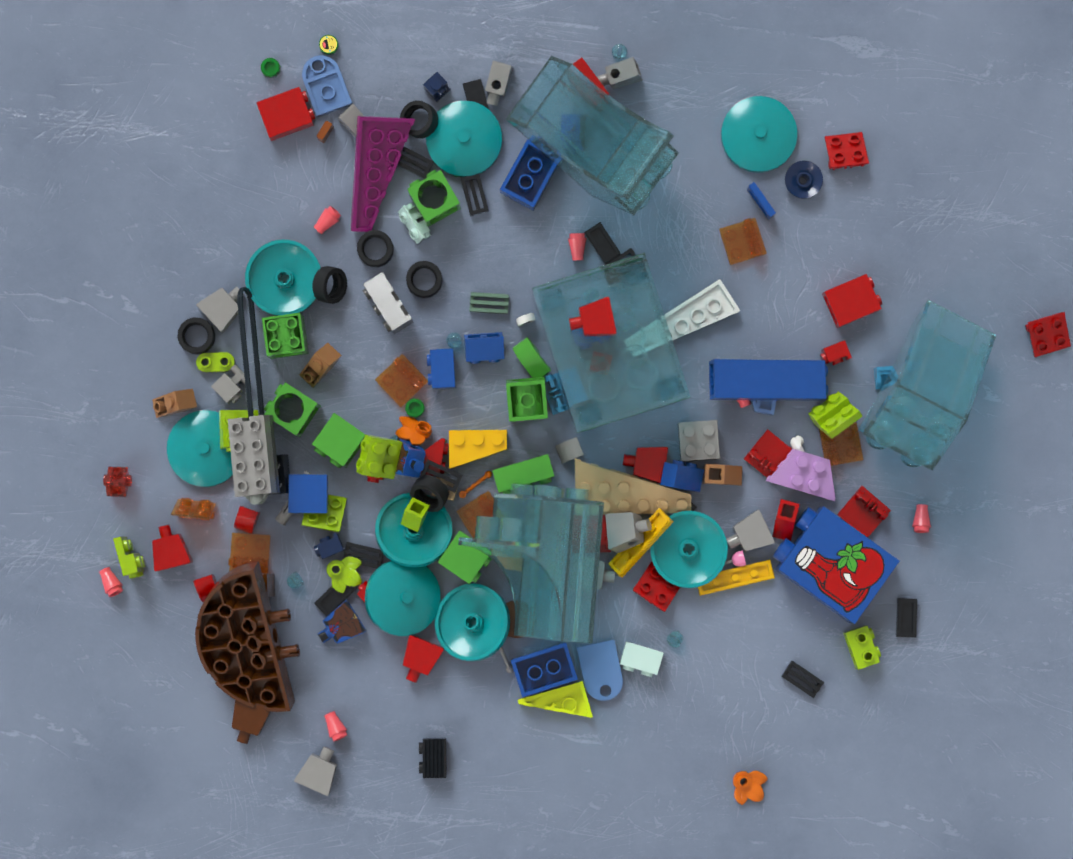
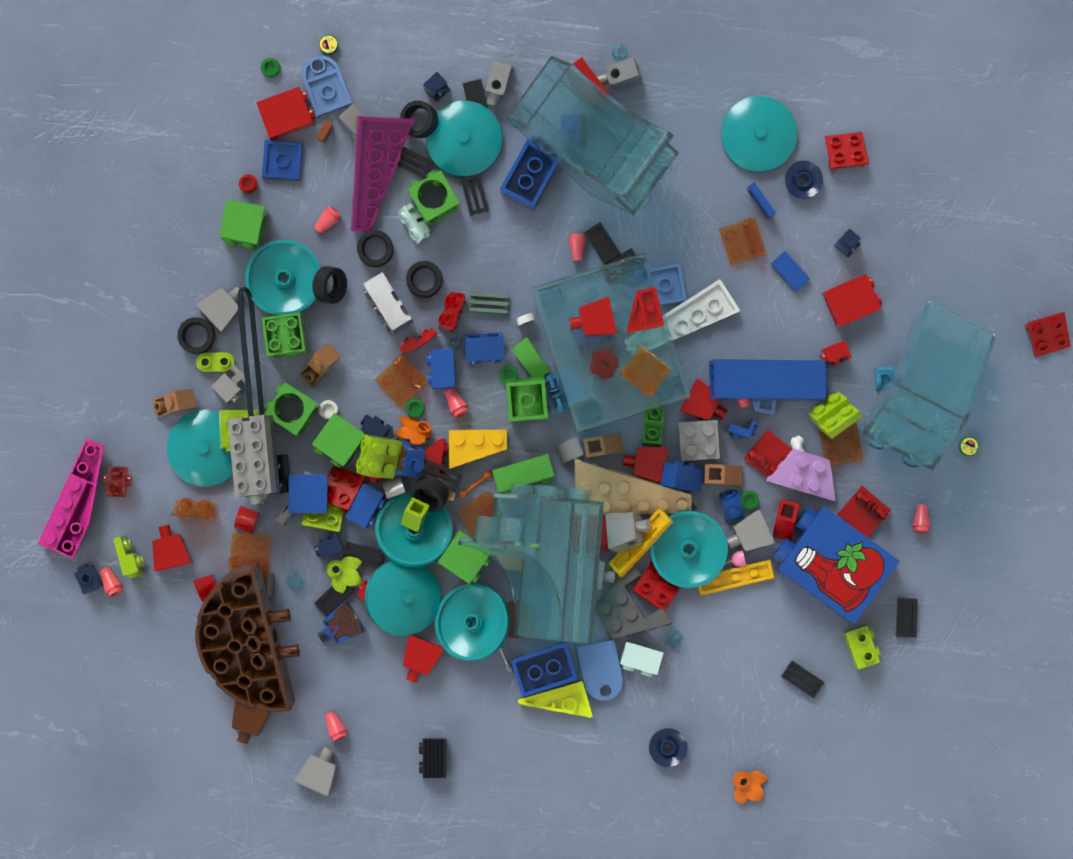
none -> dark pink wedge [38,438,104,559]
none -> dark blue brick [74,563,103,594]
none -> bright green brick [219,199,269,251]
none -> red plate [239,174,258,194]
none -> blue tile [262,140,303,181]
none -> white tile [319,400,338,420]
none -> red hinge [328,465,366,513]
none -> blue brick [345,483,386,529]
none -> dark blue brick [360,414,392,438]
none -> light grey brick [382,475,407,499]
none -> red slope [399,328,437,354]
none -> red hinge [438,292,466,333]
none -> coral cone [444,388,469,418]
none -> green tile [499,365,518,384]
none -> medium nougat slope [583,433,624,459]
none -> clear red brick [589,348,619,380]
none -> dark grey wing [594,565,672,640]
none -> clear orange hinge [619,346,672,398]
none -> medium blue tile [627,263,687,305]
none -> red wing [627,287,664,334]
none -> bright green slope [642,405,665,447]
none -> dark blue dish [649,728,688,767]
none -> red torso [679,378,728,421]
none -> blue bracket [719,490,744,522]
none -> blue bracket [727,419,758,440]
none -> green tile [740,490,759,510]
none -> blue tile [771,251,810,292]
none -> dark blue brick [834,228,861,258]
none -> tile [959,437,979,456]

